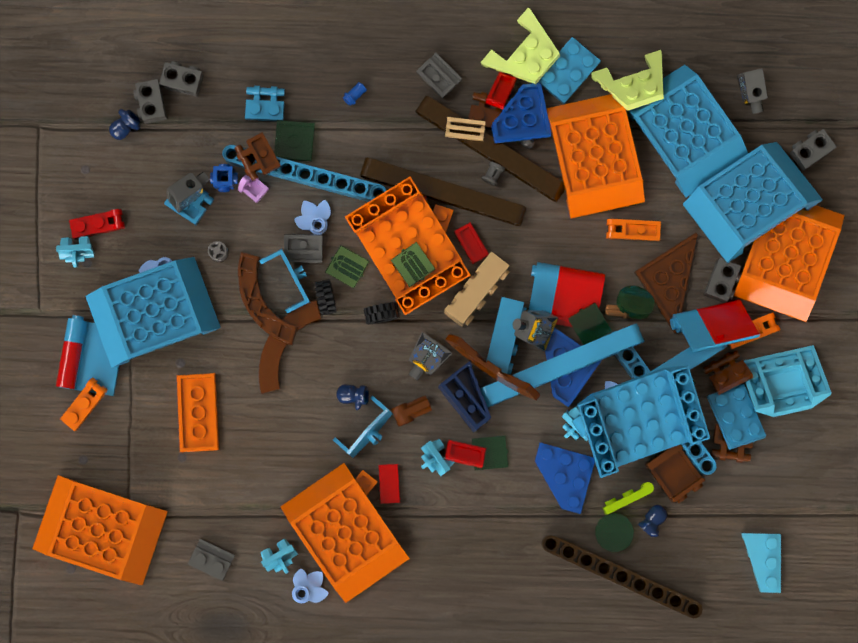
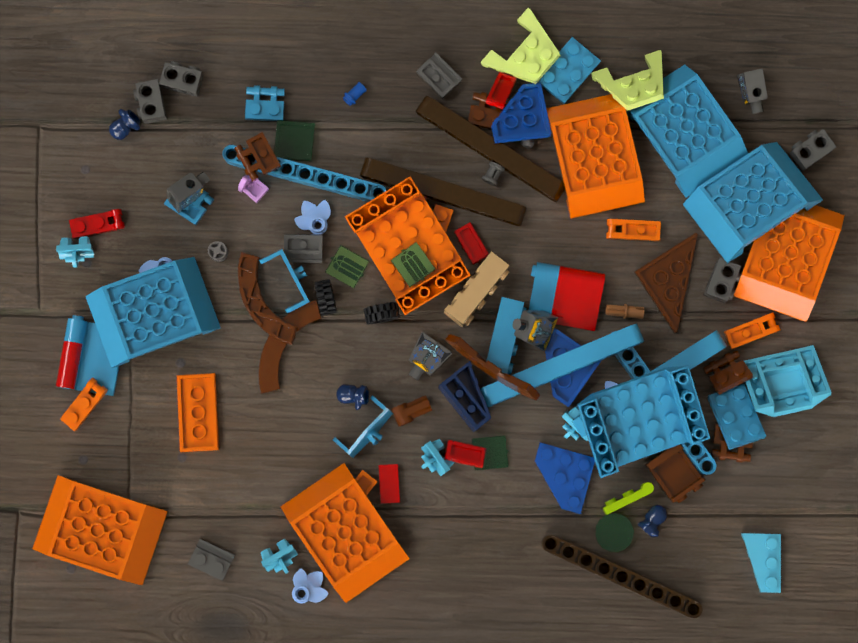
blue brick [210,164,238,192] -> none
tan tile [445,117,485,141] -> none
clear green piece [568,302,612,345] -> none
clear green tile [616,286,655,319] -> none
door [670,300,760,352] -> none

